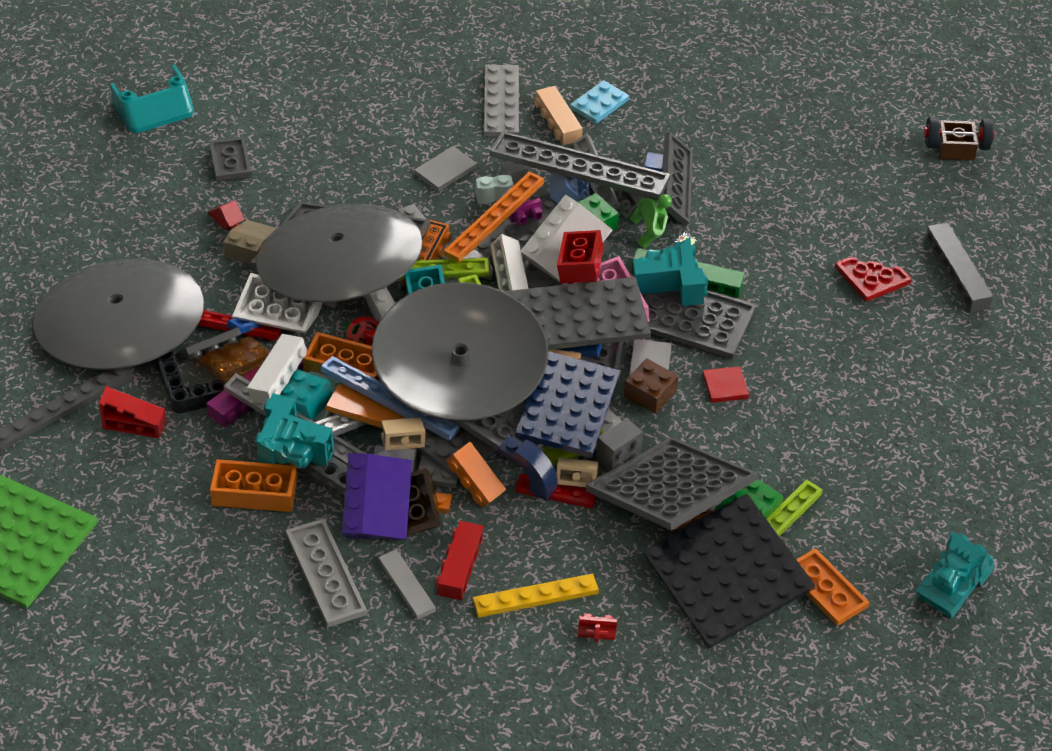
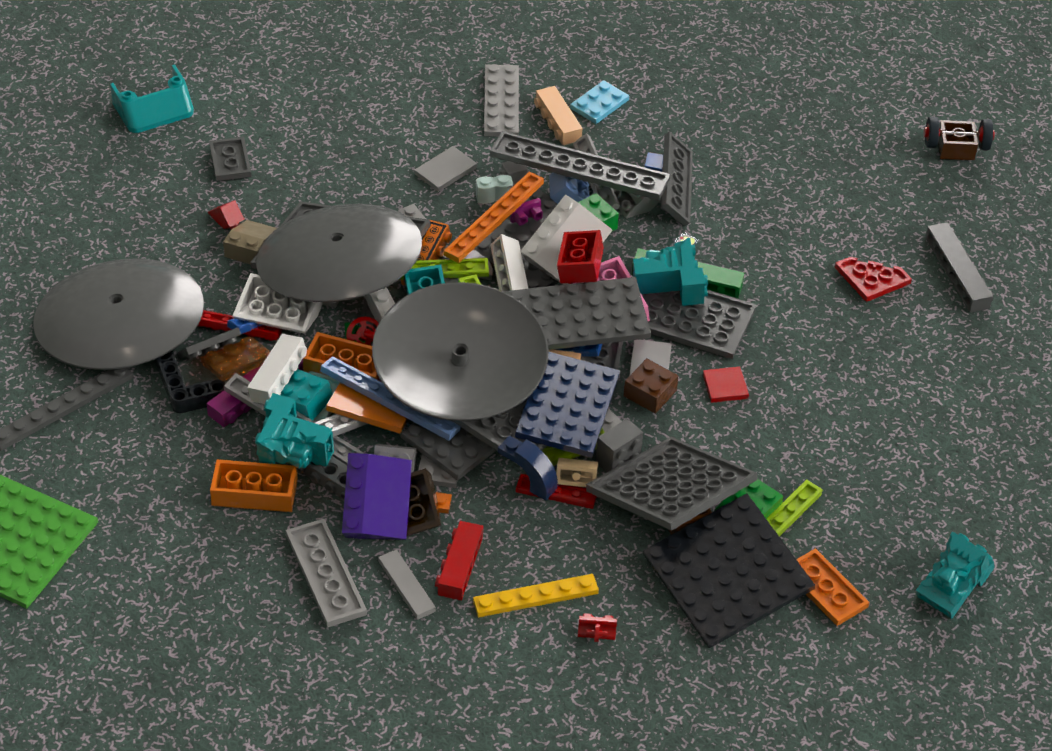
red wedge [99,386,166,438] -> none
tan brick [381,417,425,451] -> none
orange brick [446,442,506,508] -> none
bright green connector [629,194,672,248] -> none

